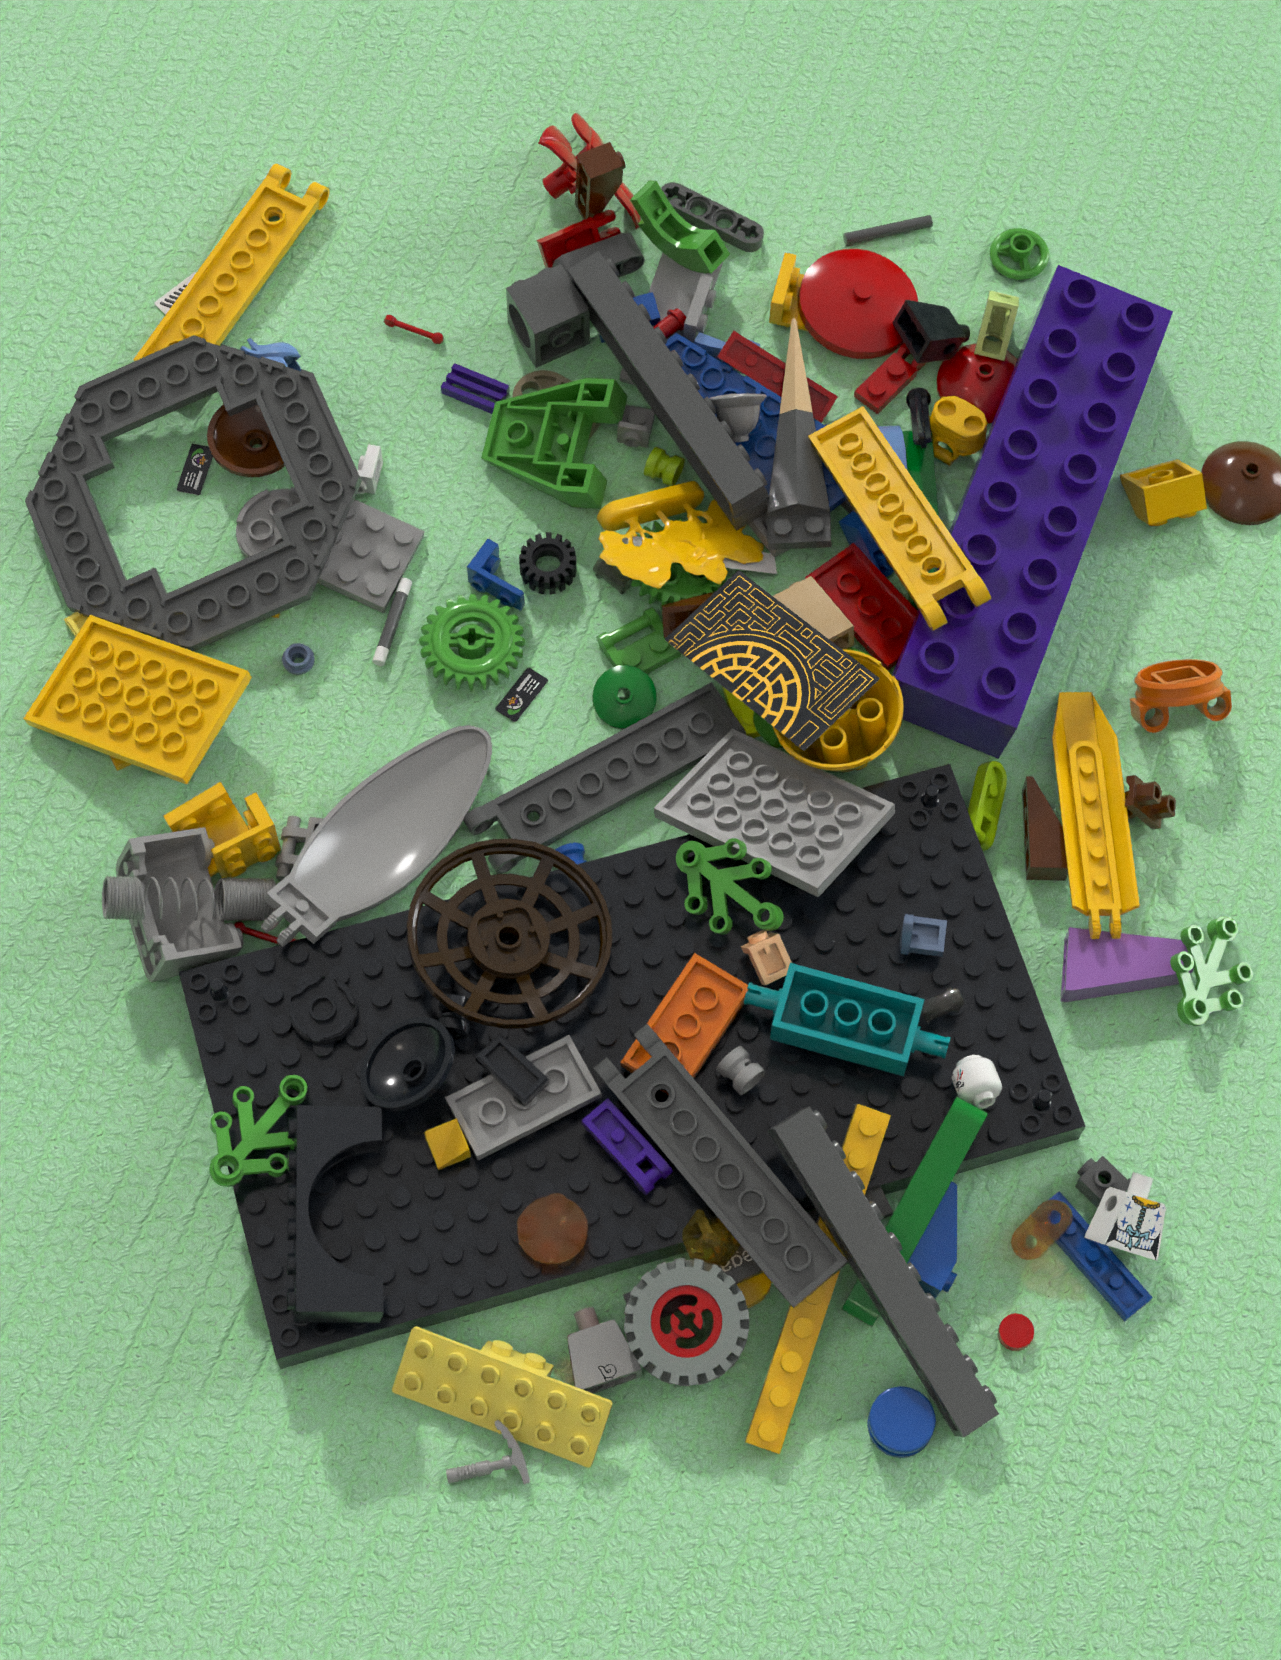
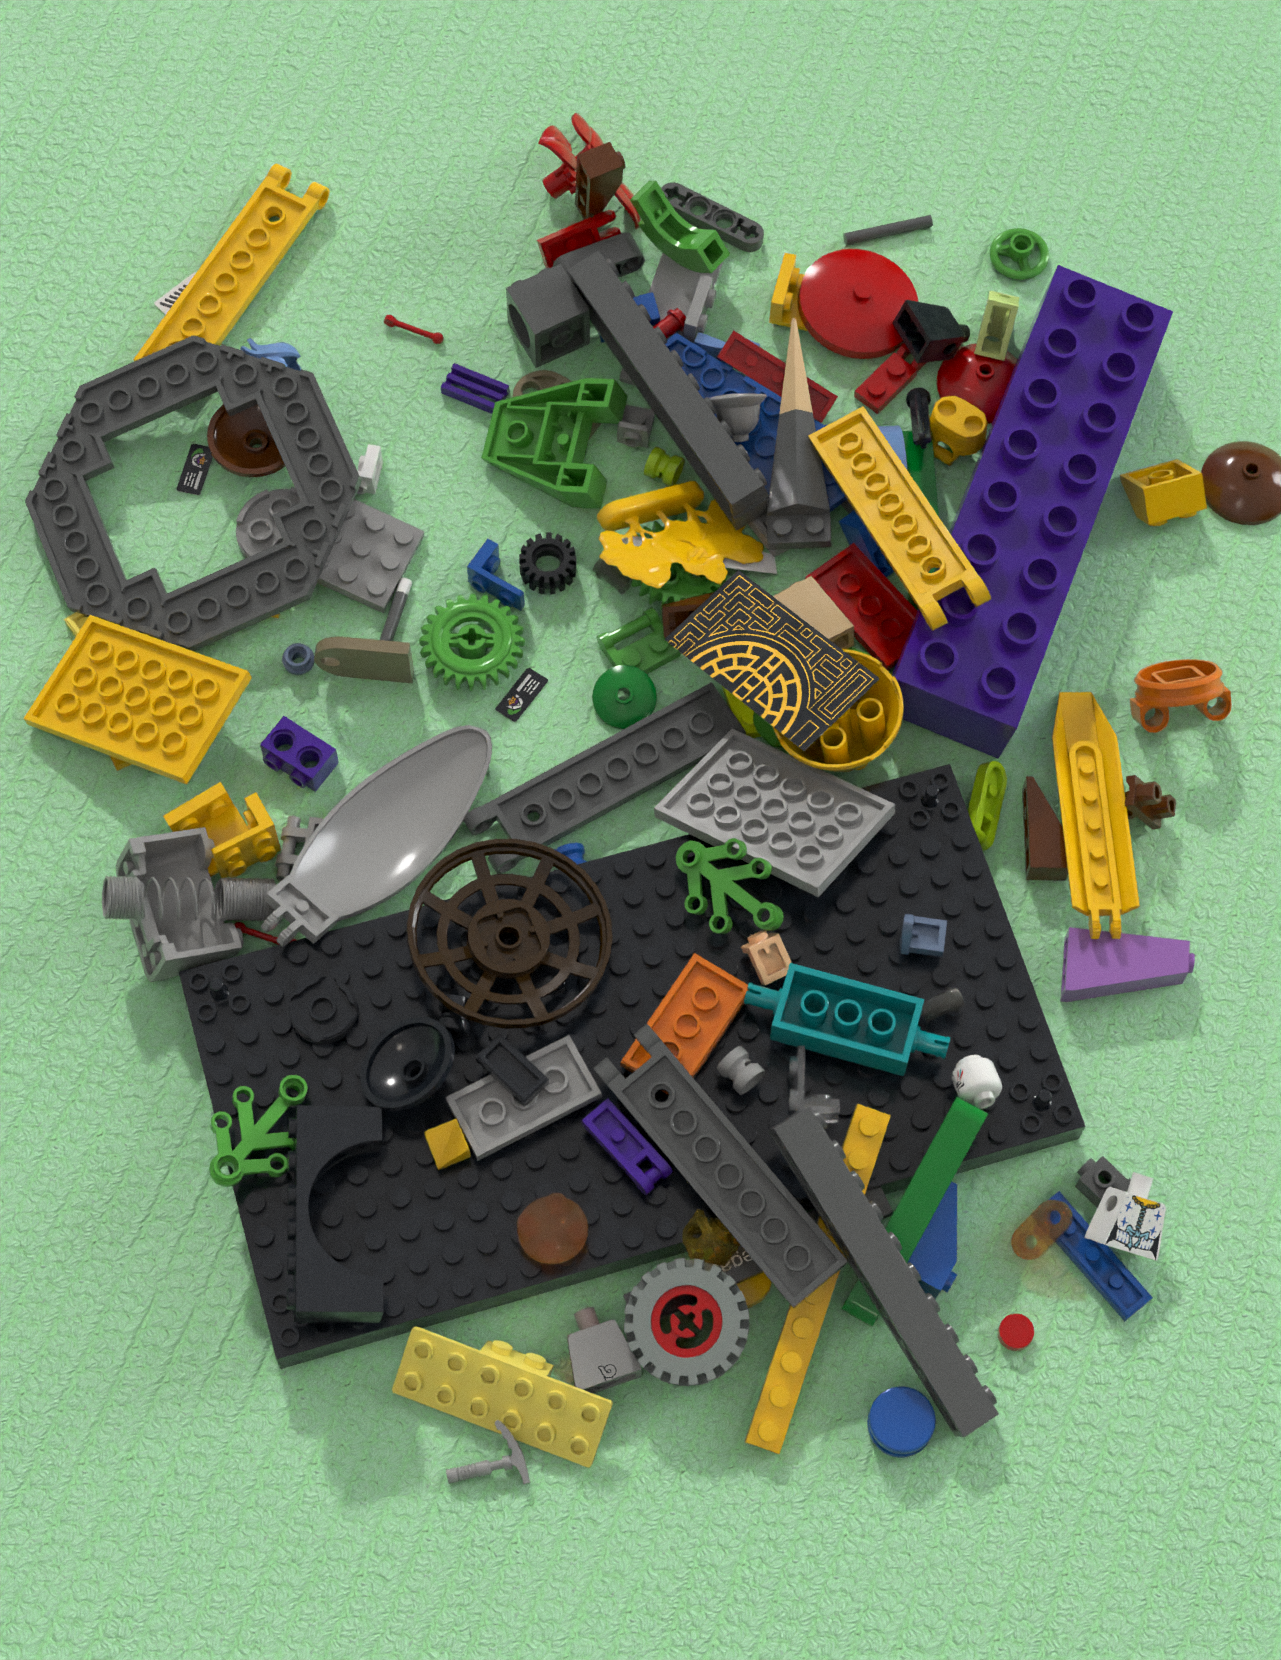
bright green plant [1170,916,1253,1026] -> none
none -> dark purple brick [260,716,339,792]
none -> dark tan tile [314,637,414,684]
none -> clear bracket [789,1046,840,1123]

